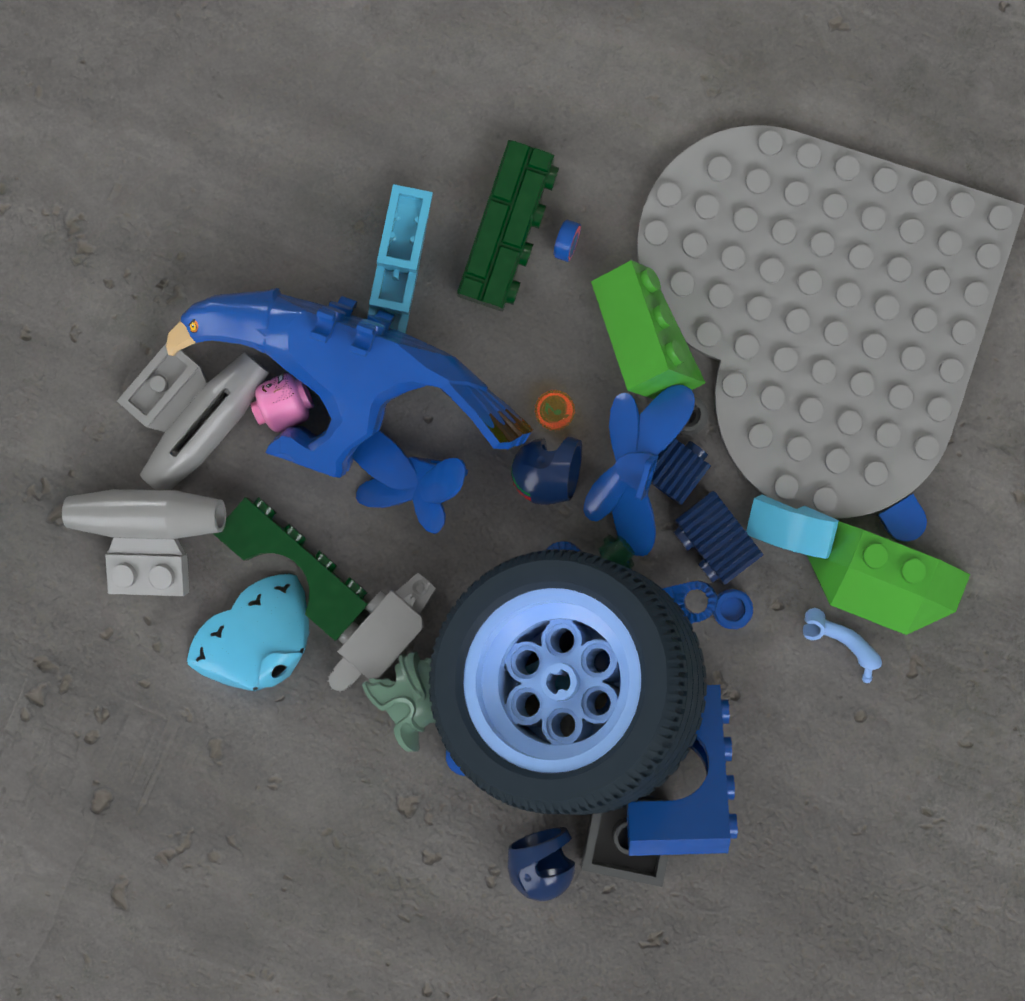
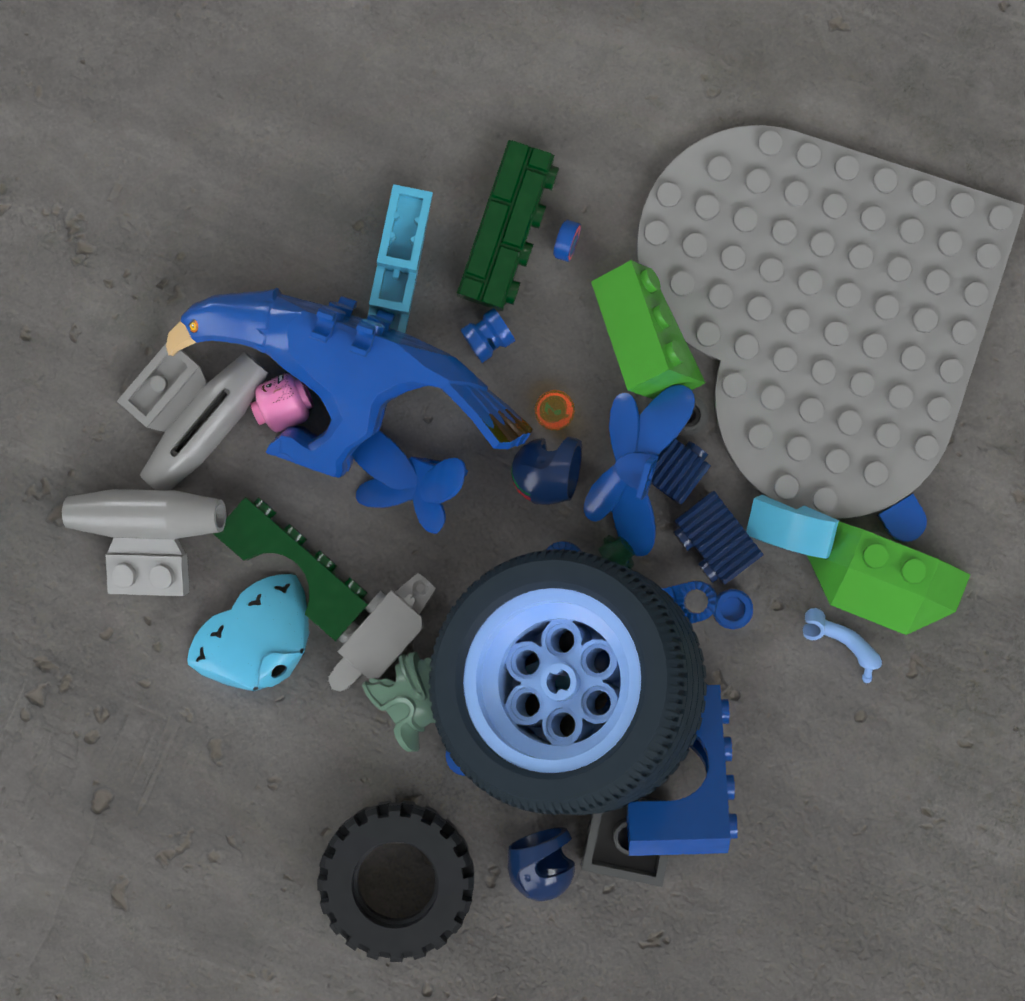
none -> black tyre [317,800,474,962]
none -> blue wheel [460,308,516,363]

